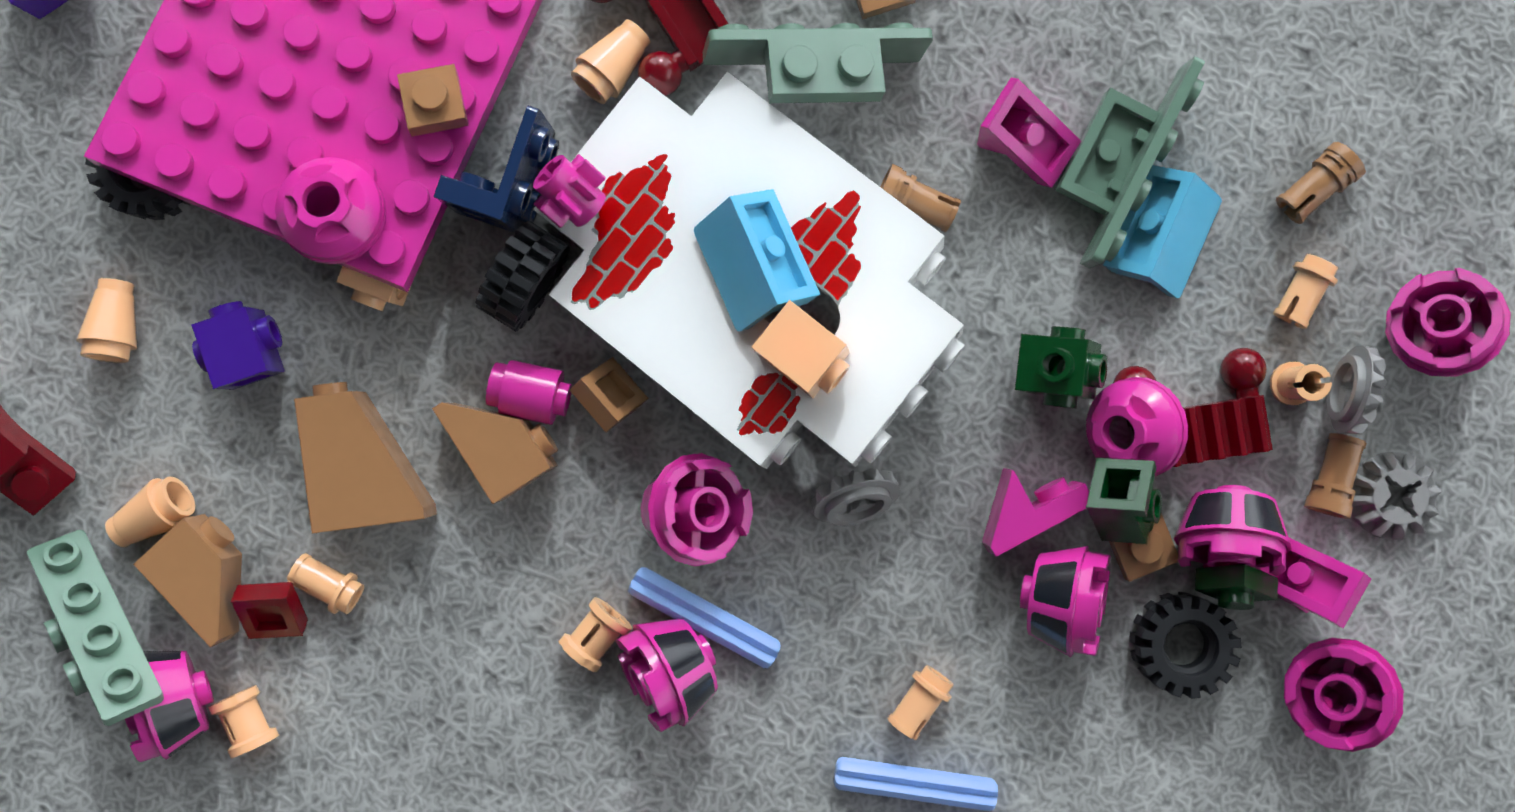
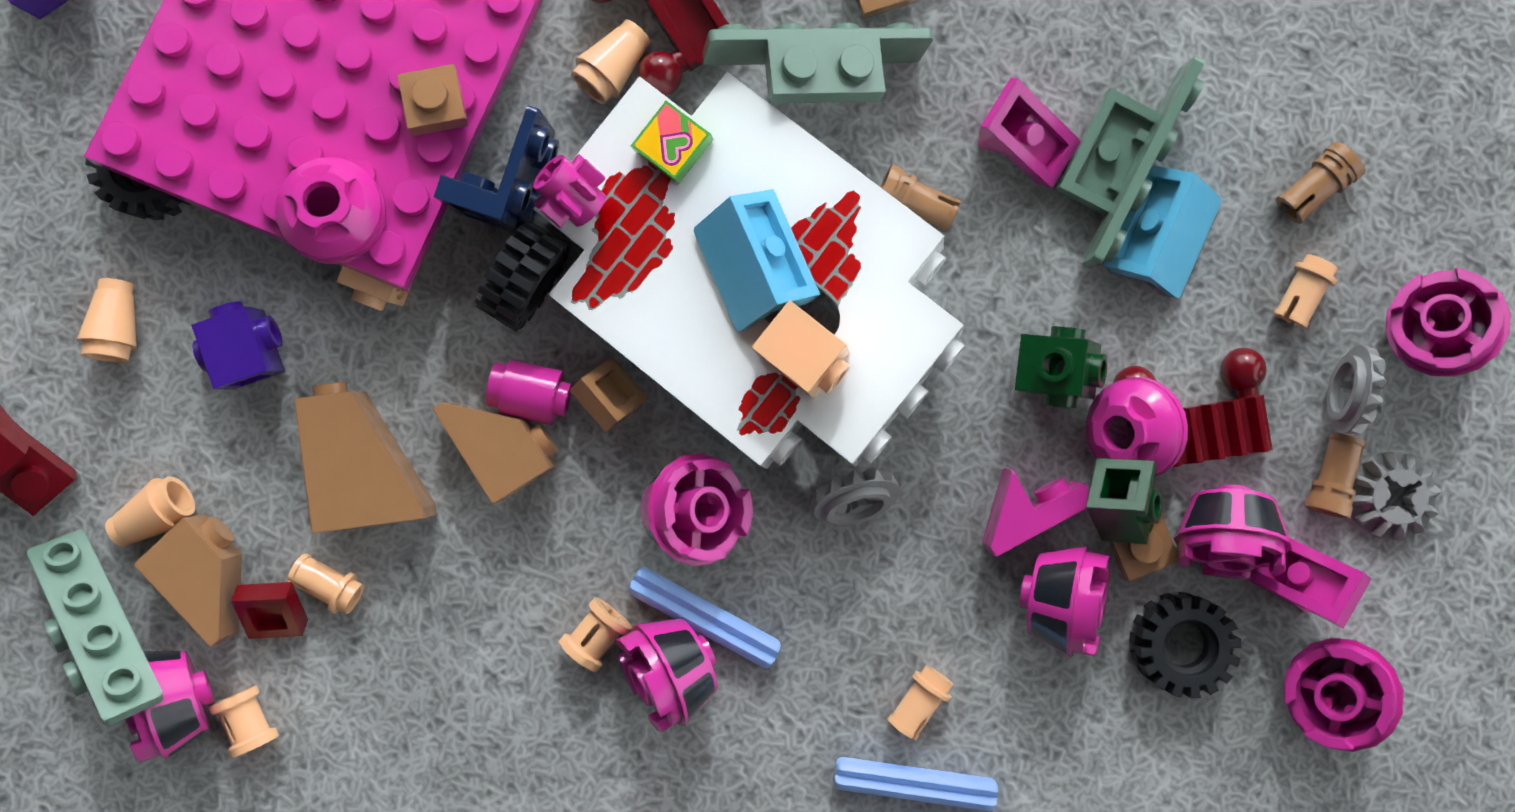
dark green plate [1195,564,1278,610] -> none
light nougat pin [1270,362,1332,405] -> none
none -> tile [630,100,714,185]

